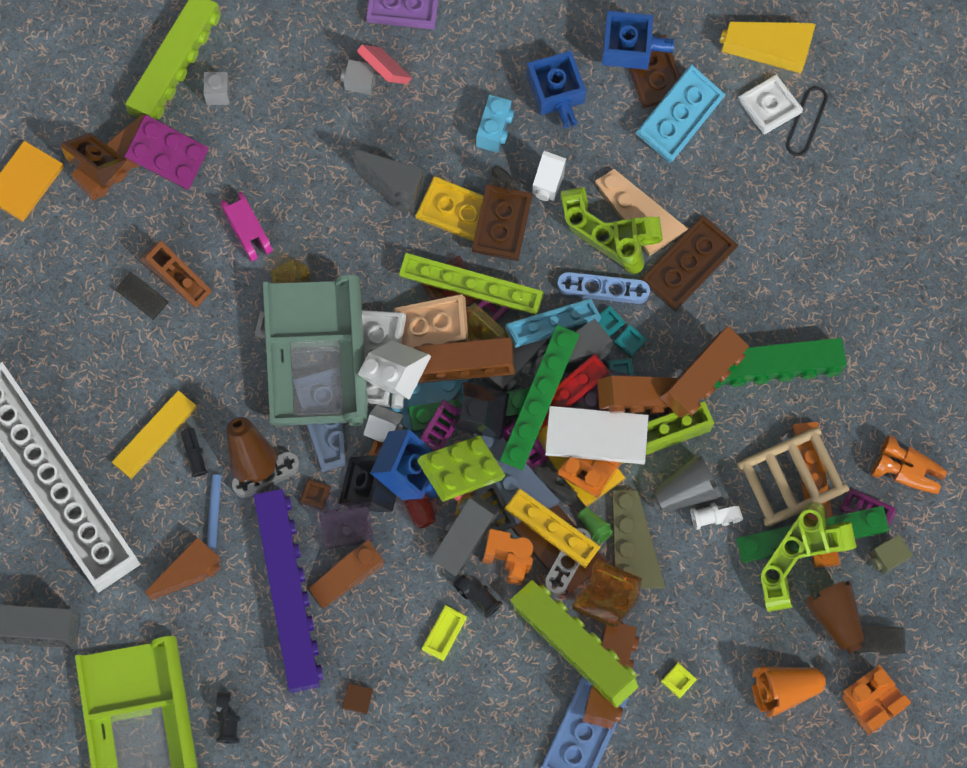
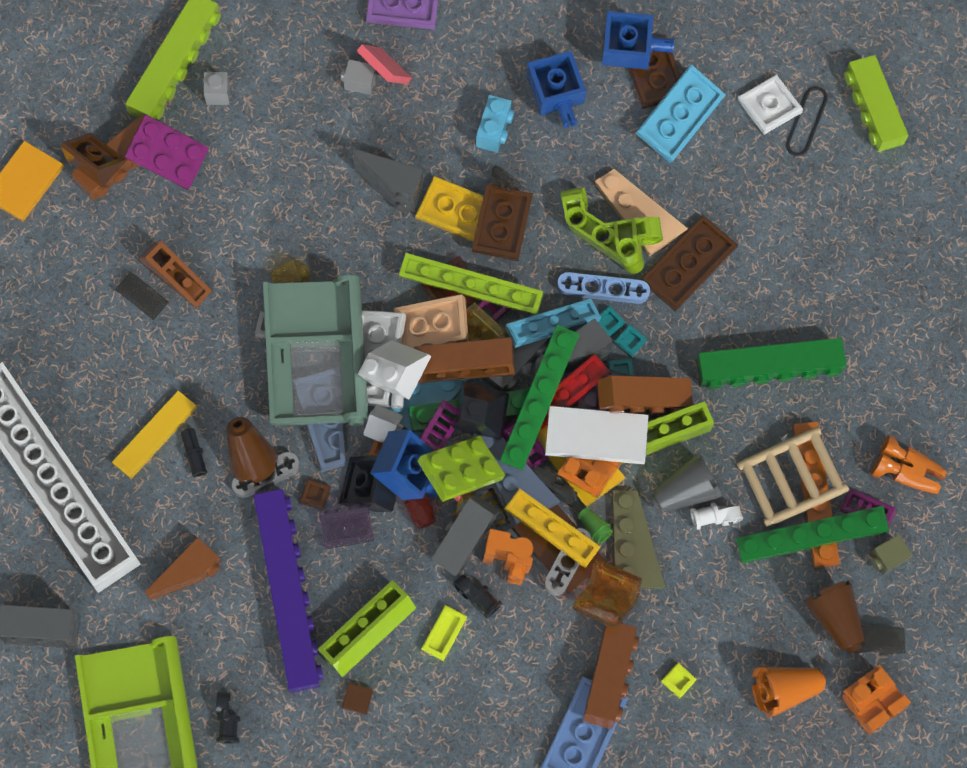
medium blue bar [206,474,222,549] -> none
dark pink piece [220,192,273,262] -> none
dark orange slope [309,540,384,609] -> none
lime brick [510,580,639,708] -> none
white slope [532,151,566,201] -> none
dark orange brick [659,326,749,418] -> none
yellow slope [719,22,816,74] -> none
lime connector [761,502,857,612] -> none
none -> lime brick [318,580,416,677]
none -> lime brick [844,55,909,152]

